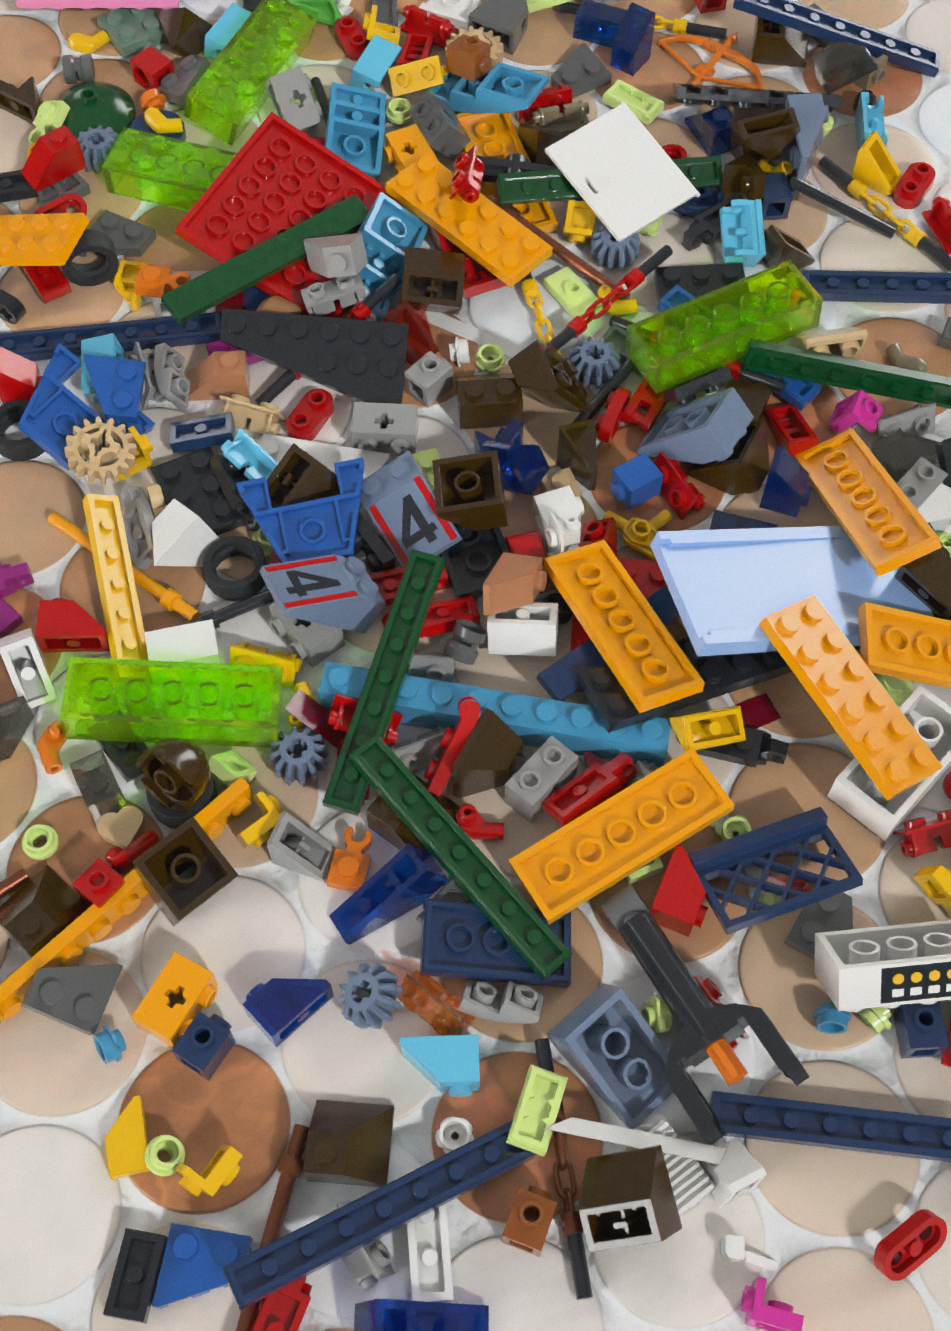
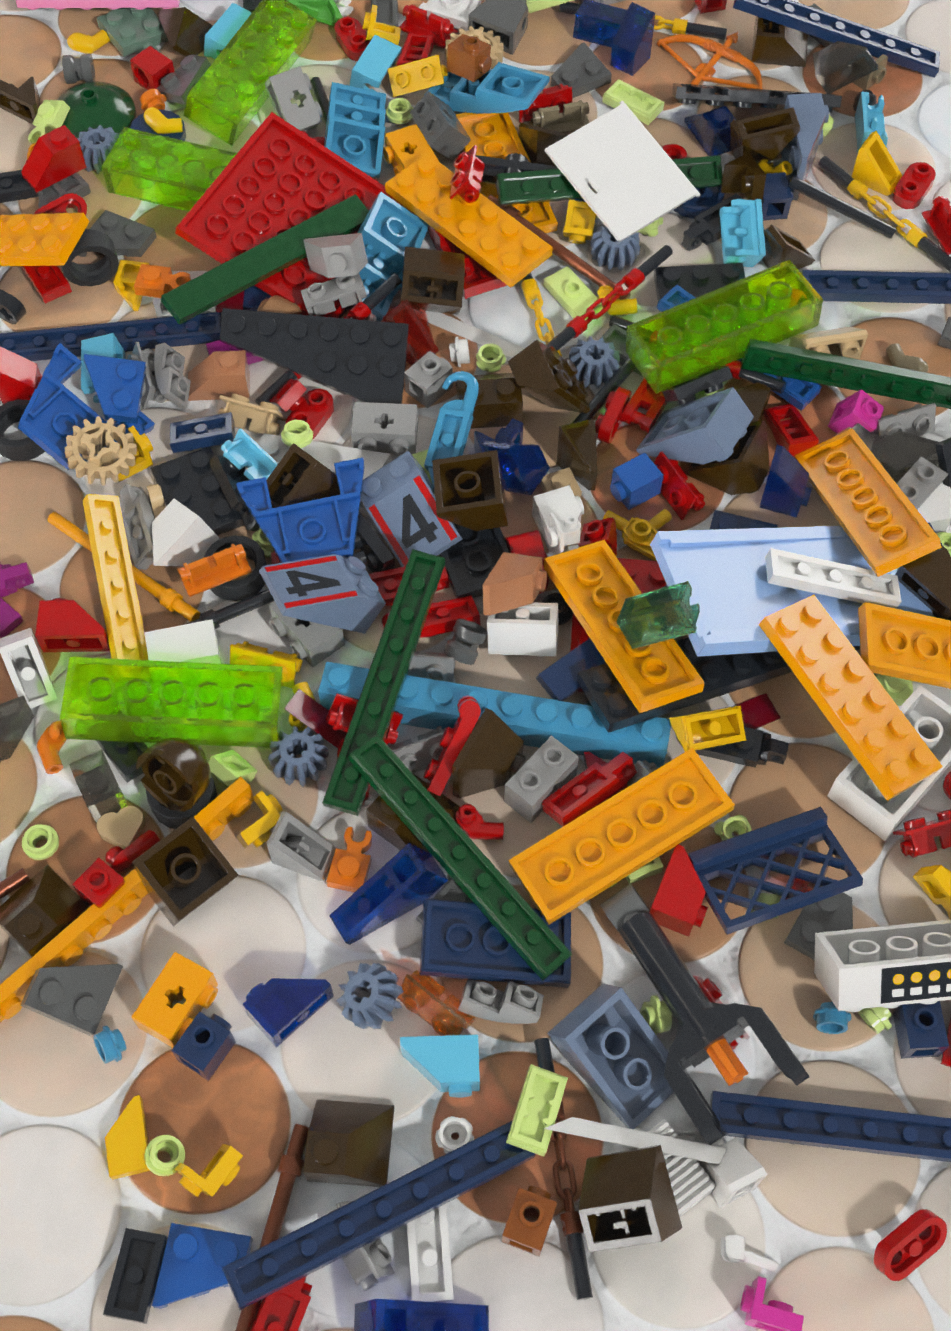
none -> orange hinge [177,543,252,597]
none -> red plate [270,379,307,412]
none -> yellowish green plate [281,420,313,448]
none -> dark azure plate [424,371,479,489]
none -> clear green hinge [616,581,700,649]
none -> white plate [765,548,902,609]

